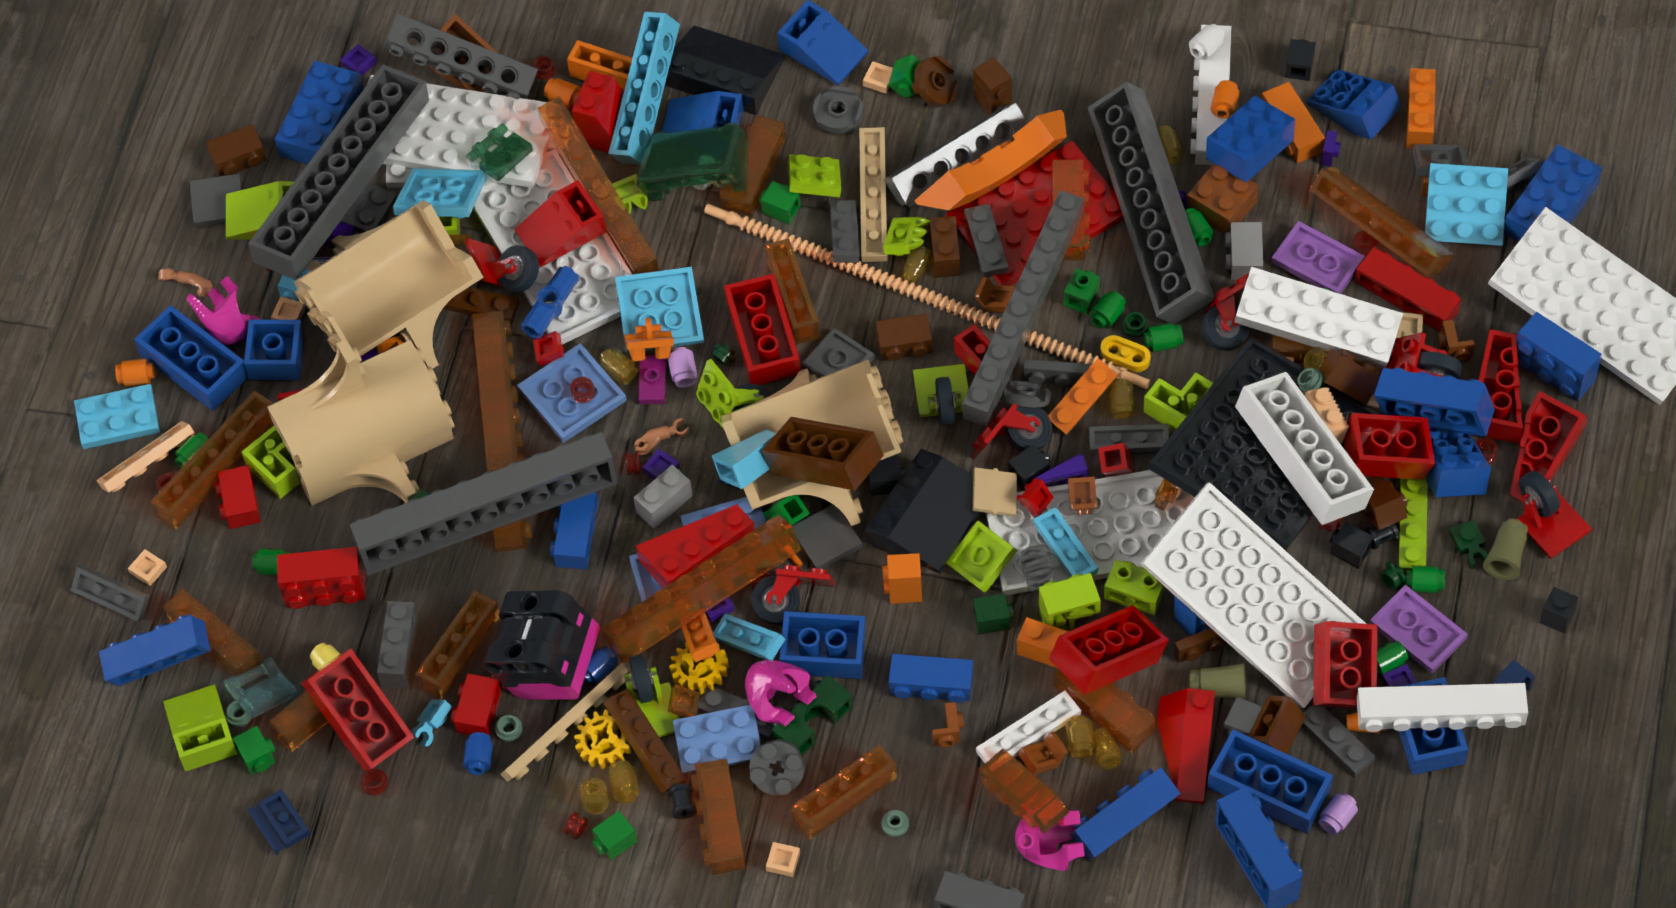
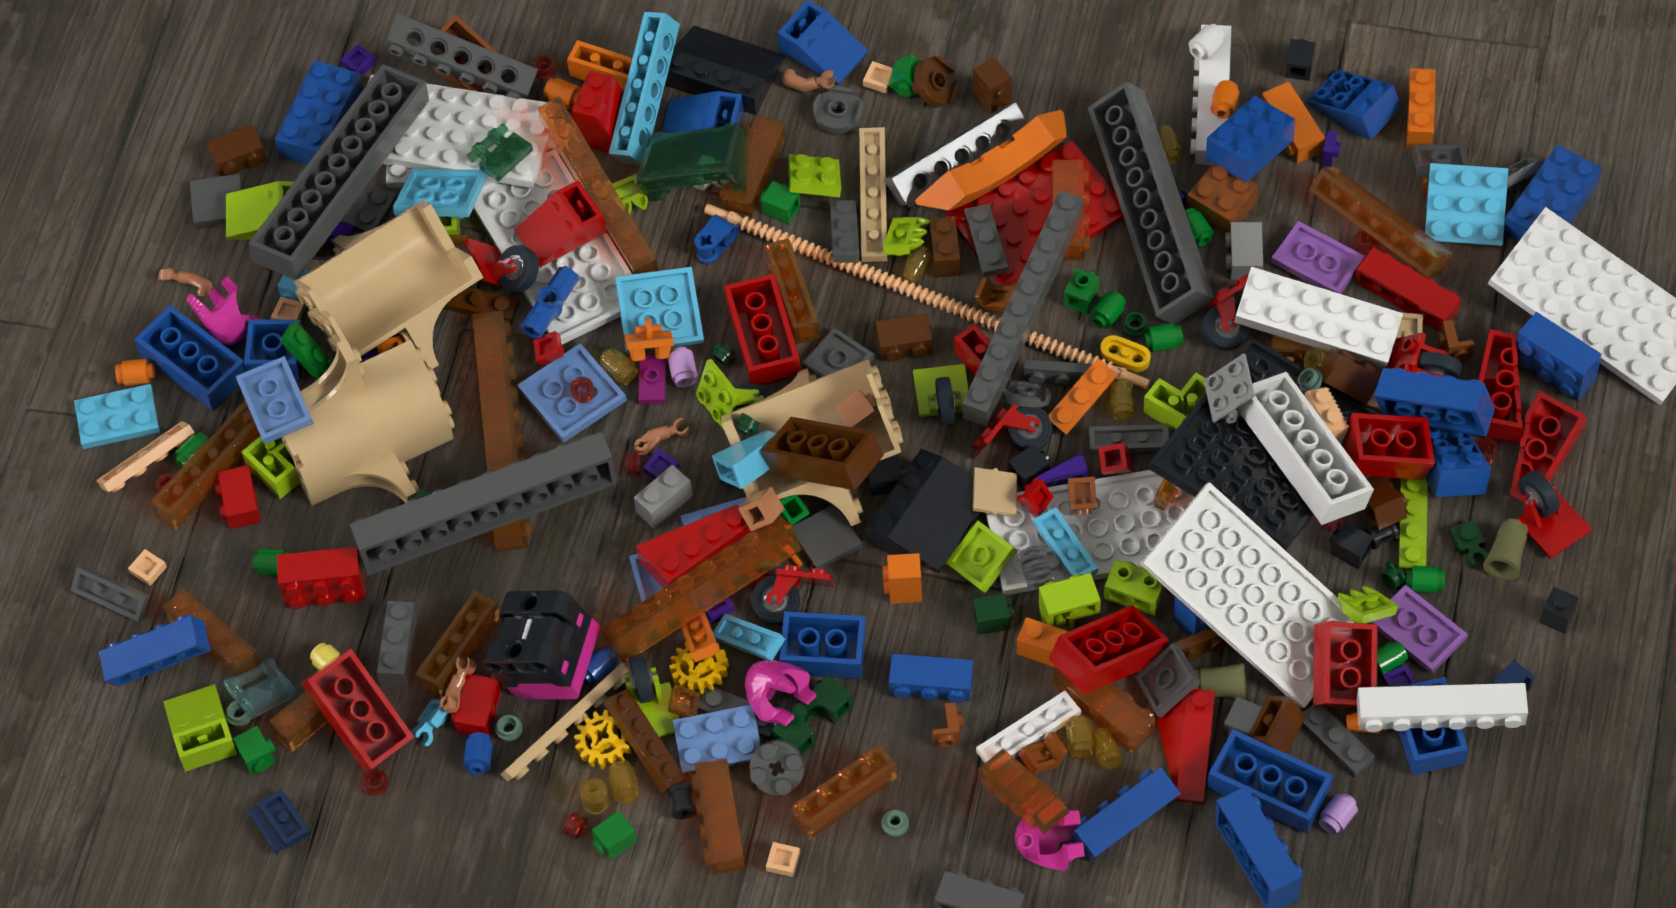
blue brick [550,492,598,570] -> none
none -> medium blue plate [236,356,314,444]
none -> green hinge [280,321,334,380]
none -> nougat arm [440,657,476,713]
none -> blue piece [694,214,739,264]
none -> dark green plate [734,413,760,436]
none -> nougat brick [738,486,784,531]
none -> nougat arm [782,69,836,93]
none -> nougat brick [834,390,879,429]
none -> dark grey tile [1134,642,1201,718]
none -> light grey hinge [1204,353,1255,423]
none -> lime plate [1338,586,1398,624]

